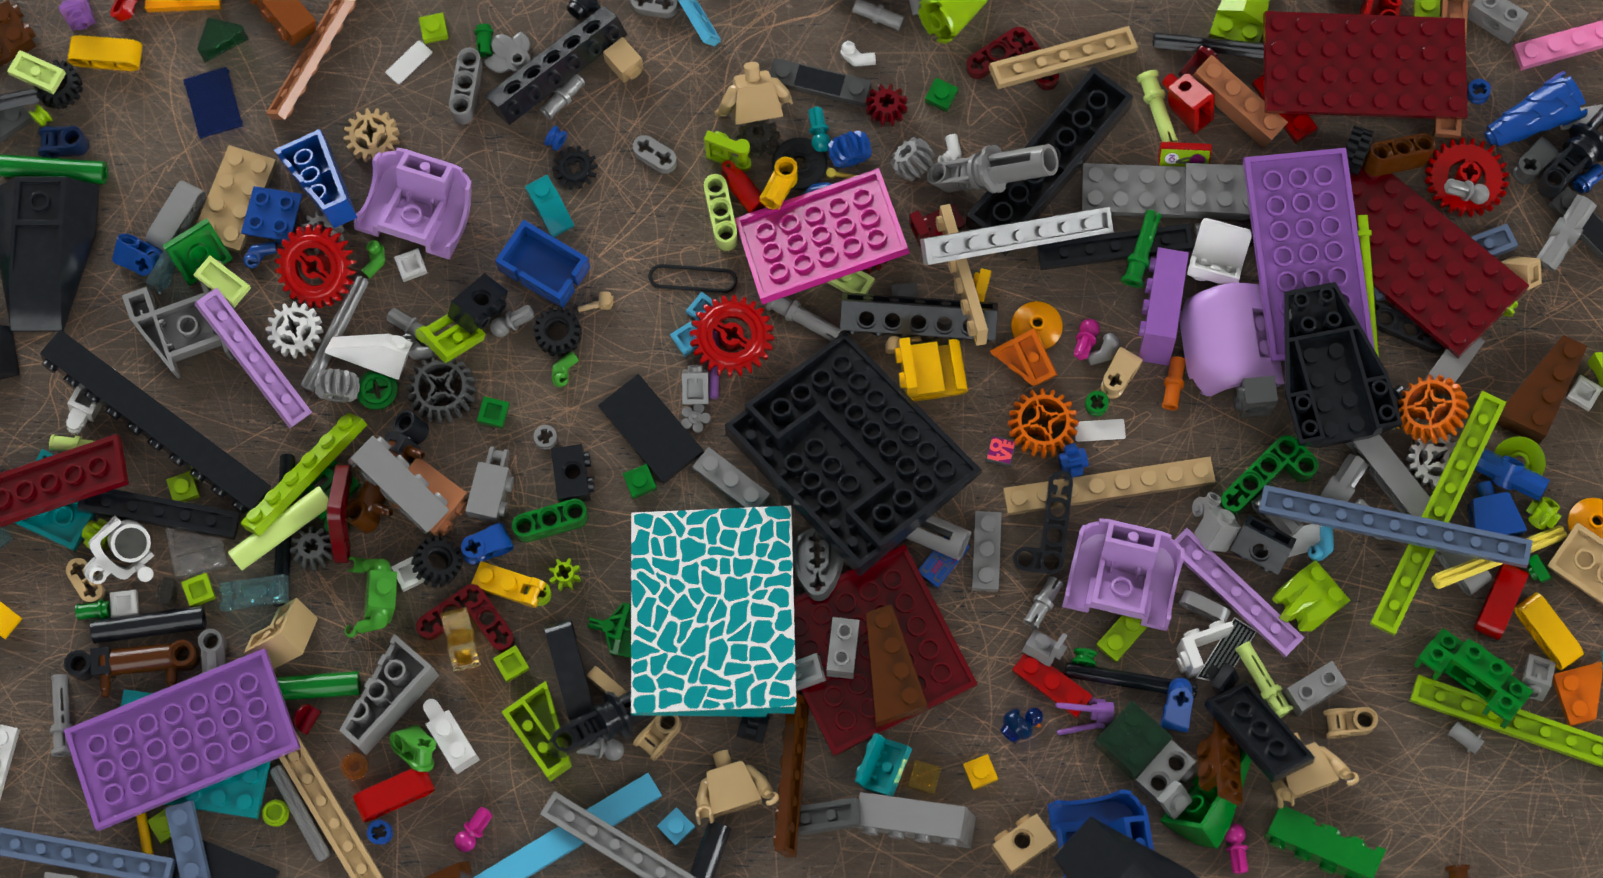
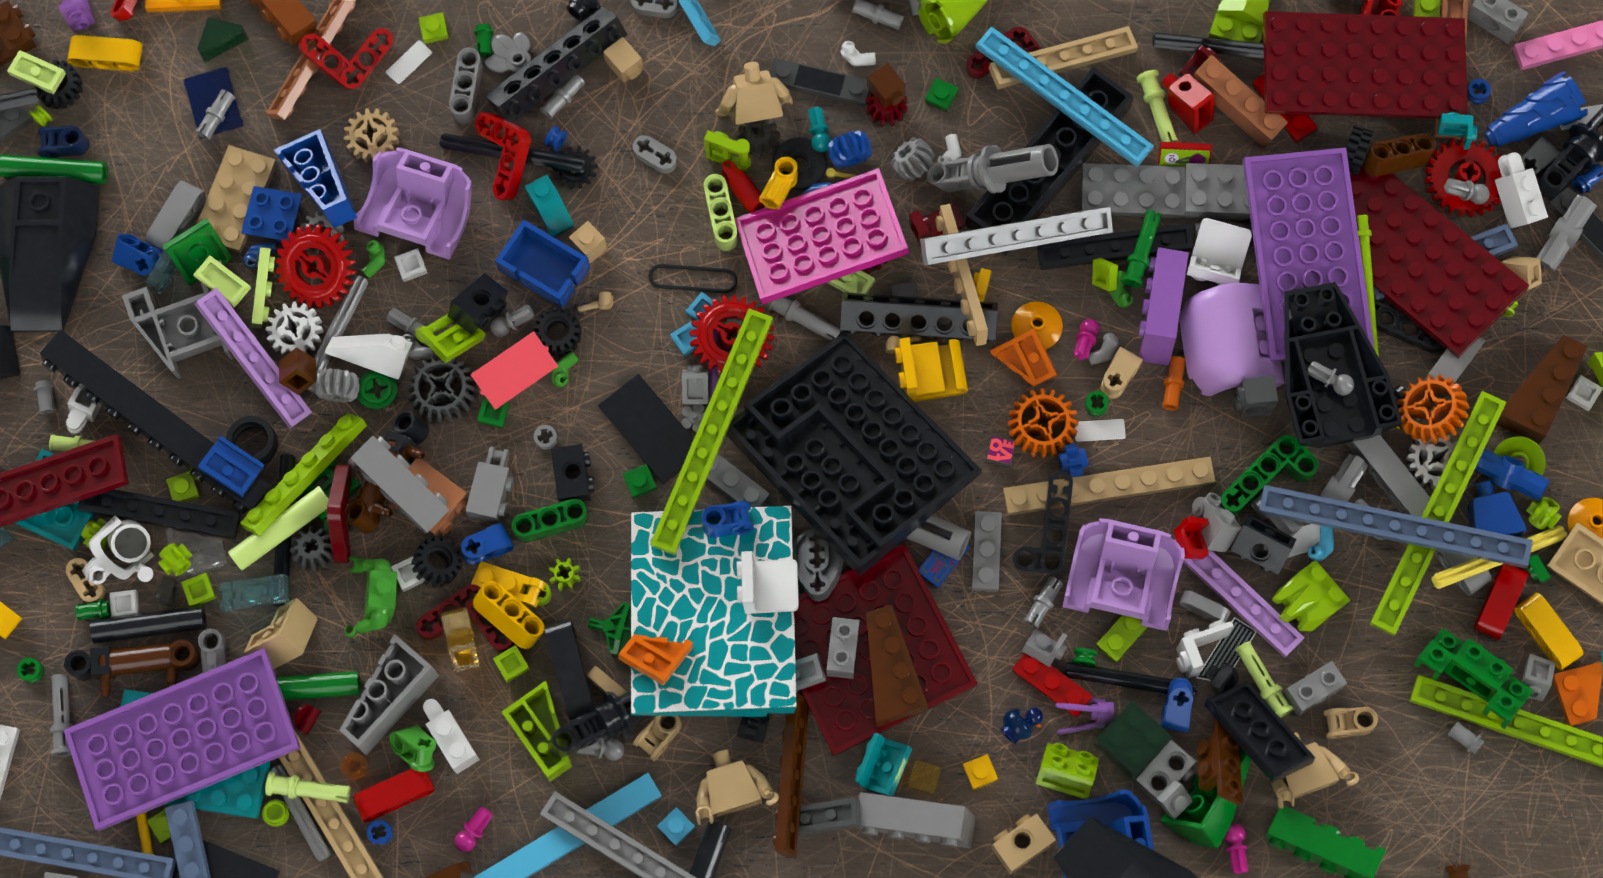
none -> green bush [17,657,44,683]
none -> light grey pin [33,380,56,415]
none -> lime gear [158,543,193,576]
none -> light grey pin [195,89,235,140]
none -> blue plate [198,436,265,498]
none -> black tyre [226,416,278,464]
none -> yellowish green plate [251,247,275,329]
none -> yellowish green pin [265,771,351,803]
none -> reddish brown brick [279,347,316,395]
none -> red beam [299,28,393,90]
none -> black axle [439,133,586,173]
none -> coral piece [470,331,558,410]
none -> yellow beam [473,581,544,649]
none -> red beam [475,112,531,201]
none -> tan brick [569,221,607,263]
none -> orange wing [619,634,693,686]
none -> lime plate [650,309,773,555]
none -> blue piece [702,501,754,538]
none -> white bracket [737,551,799,614]
none -> reddish brown brick [867,62,906,109]
none -> medium azure tile [975,26,1154,167]
none -> lime bracket [1036,743,1099,799]
none -> lime plate [1092,258,1118,292]
none -> bright green arm [1109,271,1133,308]
none -> red bracket [1173,516,1209,559]
none -> light grey axle [1307,361,1354,395]
none -> teal bracket [1437,112,1477,149]
none -> white brick [1495,152,1548,228]

